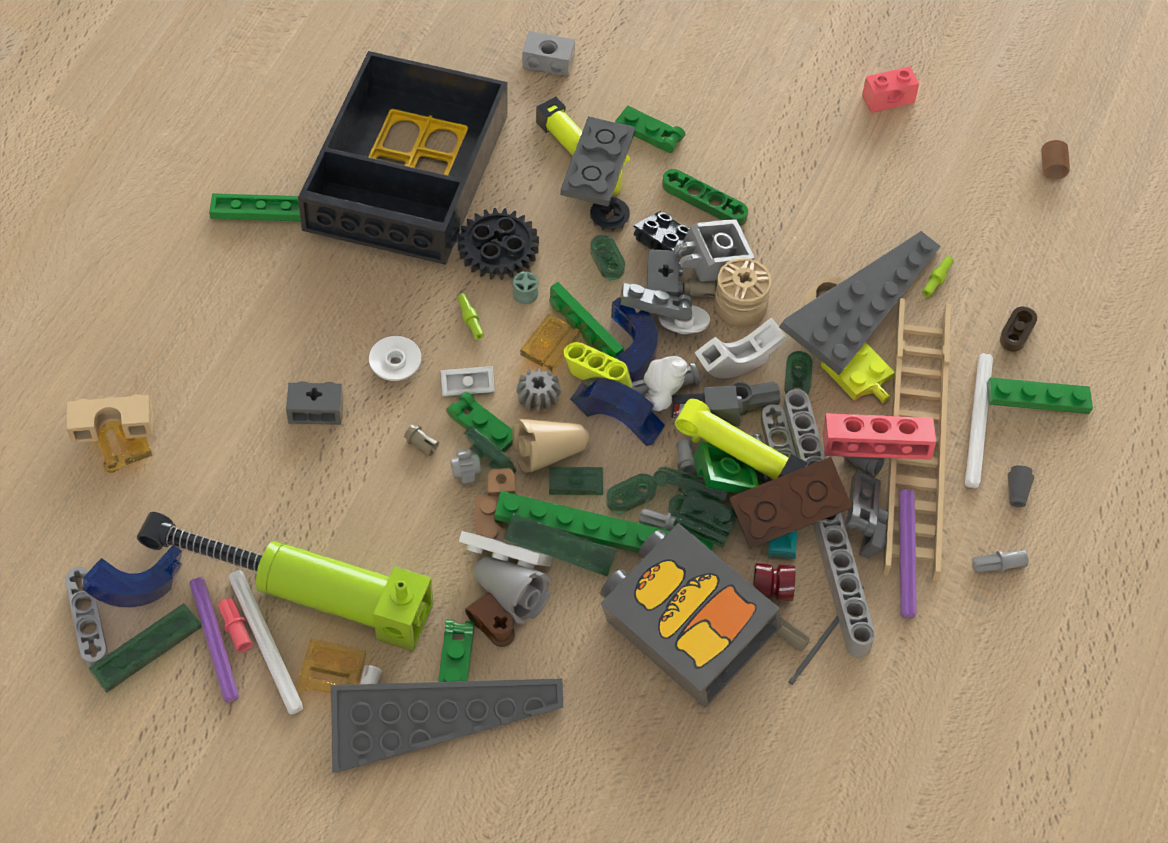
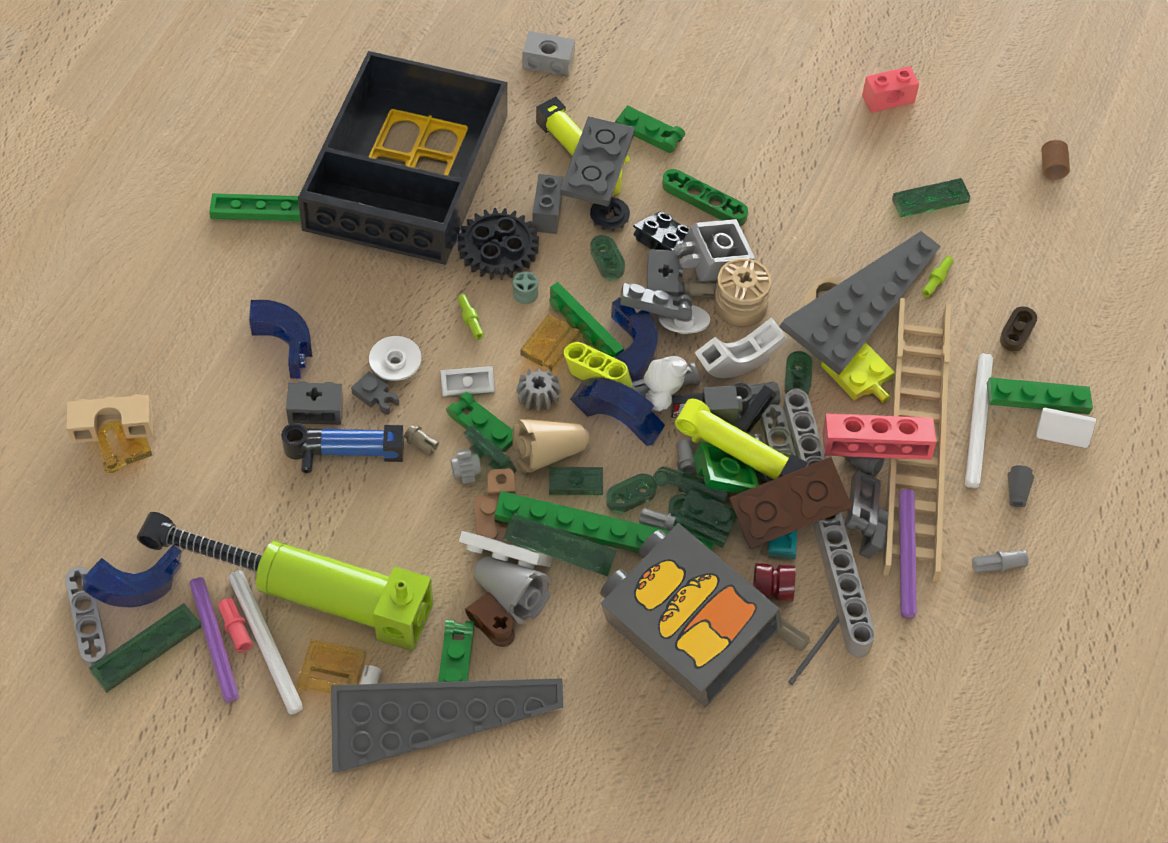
none -> clear blue arch [249,300,313,379]
none -> piece [281,423,404,474]
none -> dark grey plate [351,371,399,415]
none -> dark grey brick [532,174,563,234]
none -> black tile [735,385,776,435]
none -> clear green plate [892,178,971,218]
none -> white slope [1036,408,1096,448]

